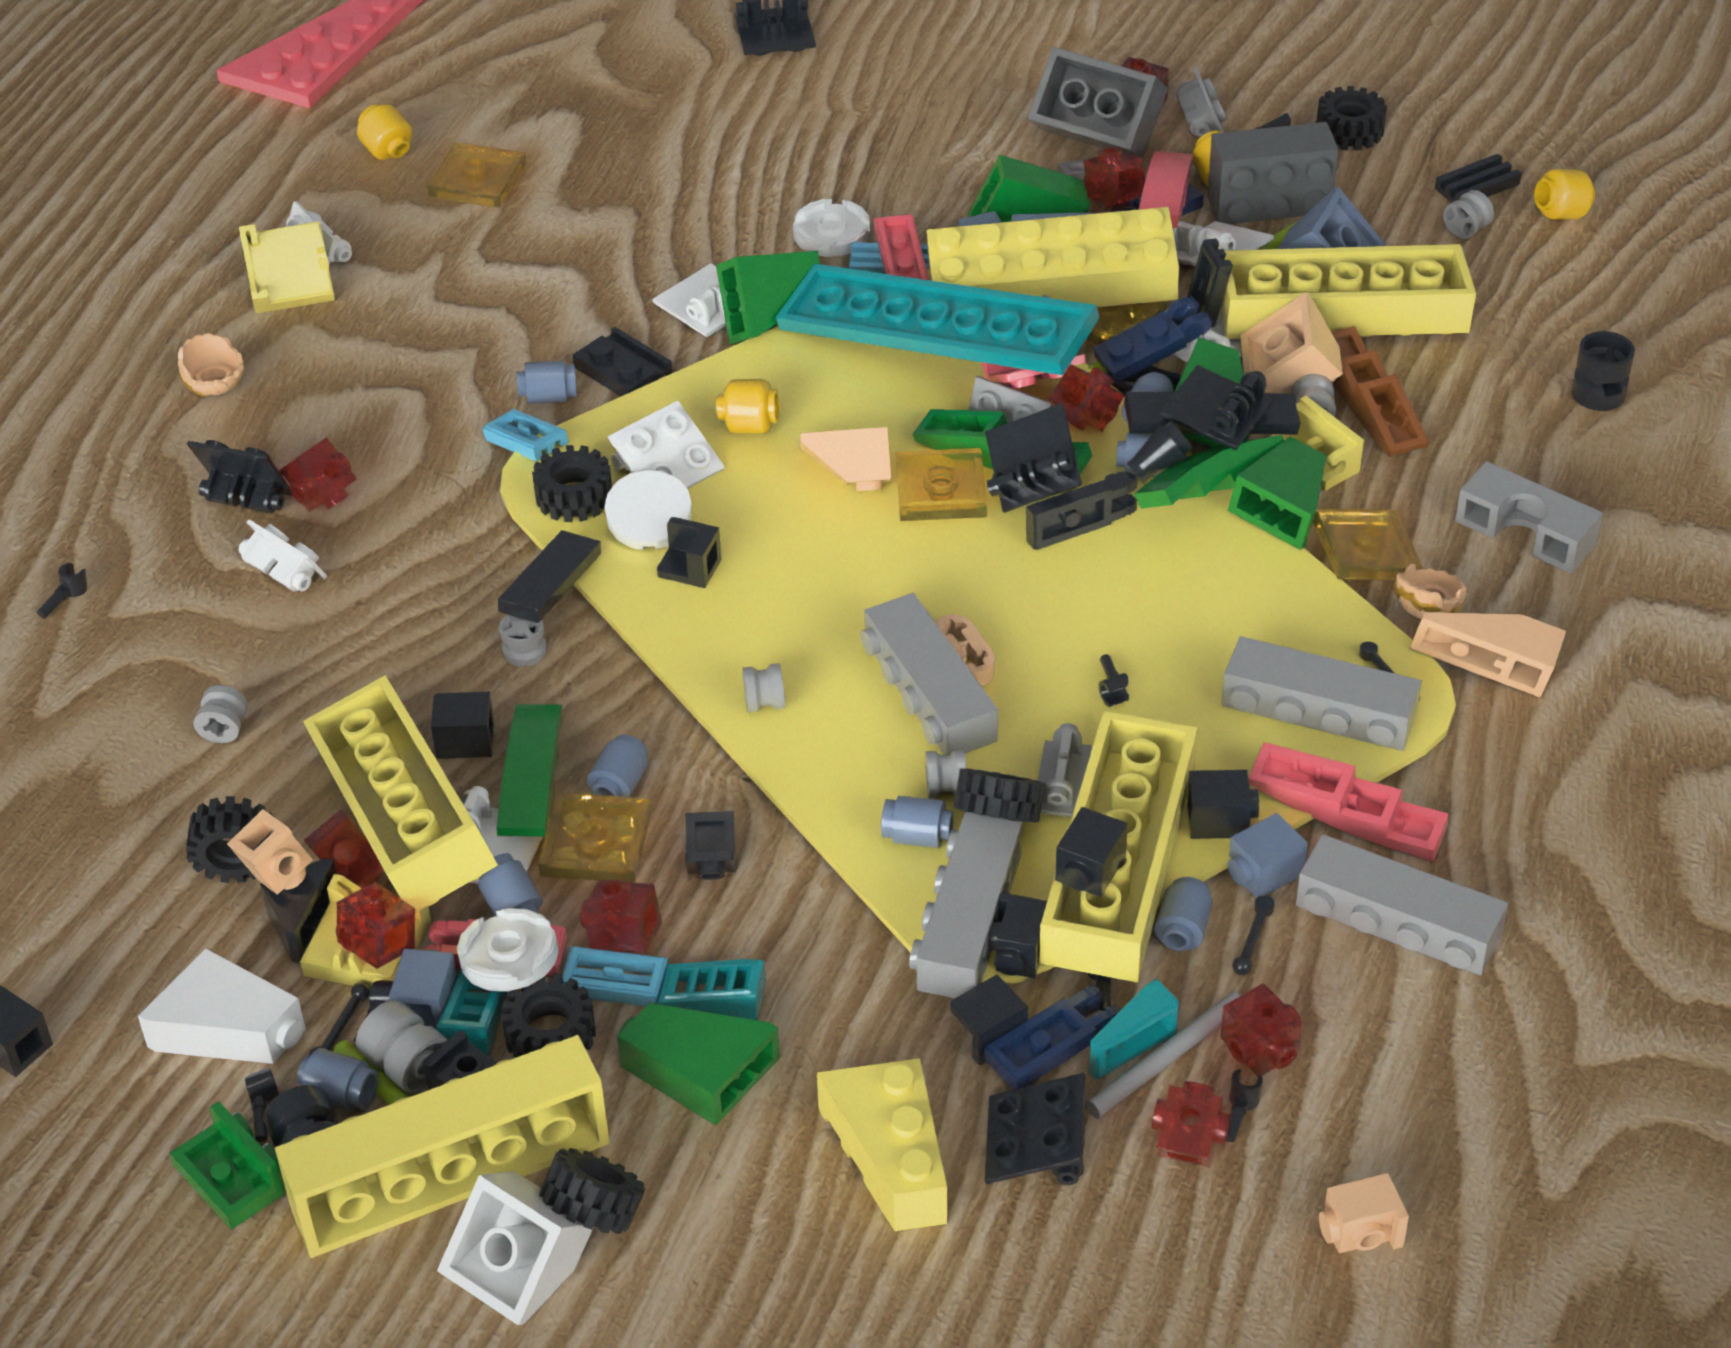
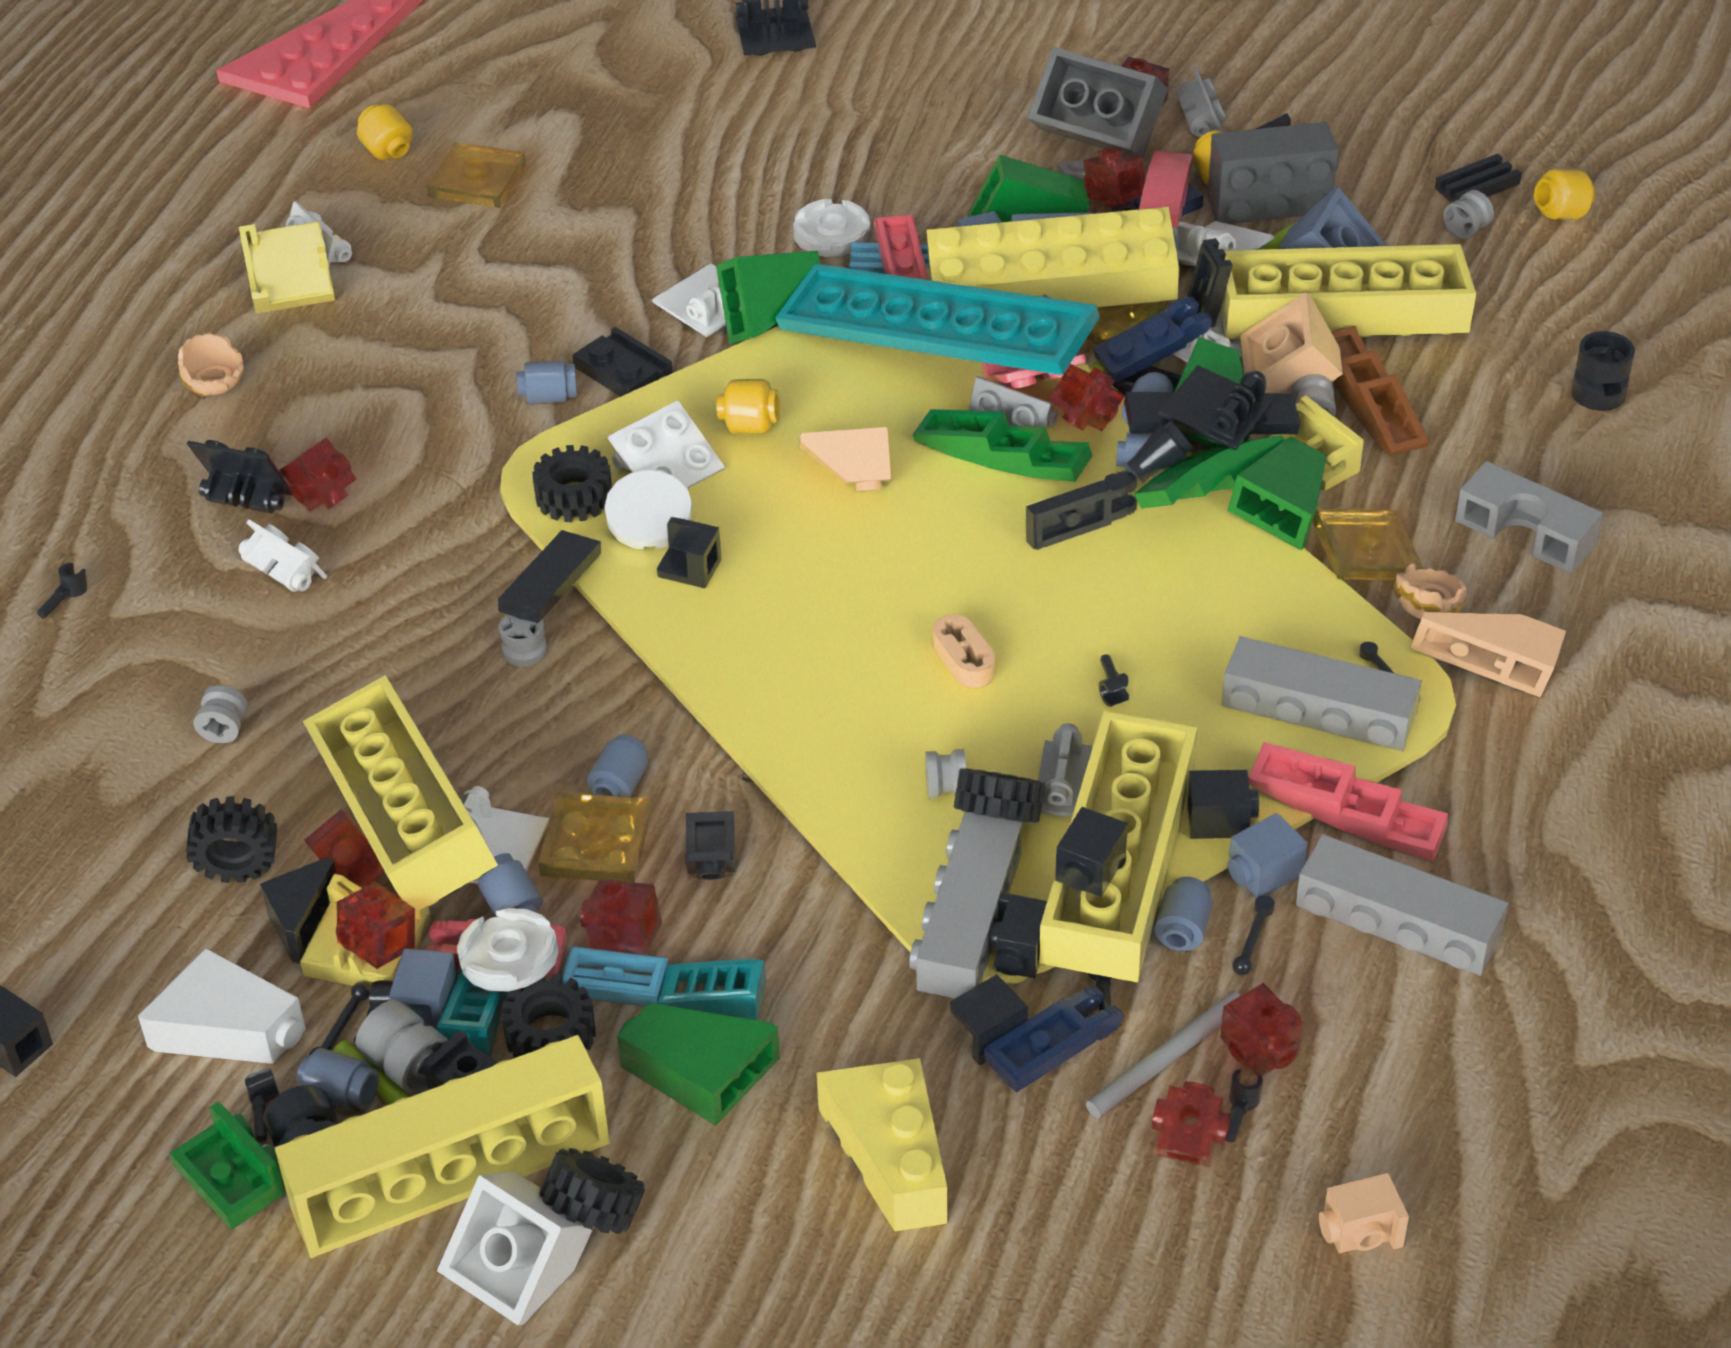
light nougat brick [227,809,313,895] -> none
black panel [431,691,495,759] -> none
medium azure tile [482,409,569,462] -> none
green slope [496,704,563,837] -> none
light grey wheel [742,663,785,713] -> none
light grey brick [861,592,998,755] -> none
sand blue brick [881,795,954,848] -> none
clear yellow plate [895,448,987,521] -> none
black hinge [985,403,1082,513] -> none
black hinge [985,1073,1086,1185] -> none
teal slope [1089,979,1179,1080] -> none
black tyre [1316,86,1387,151] -> none

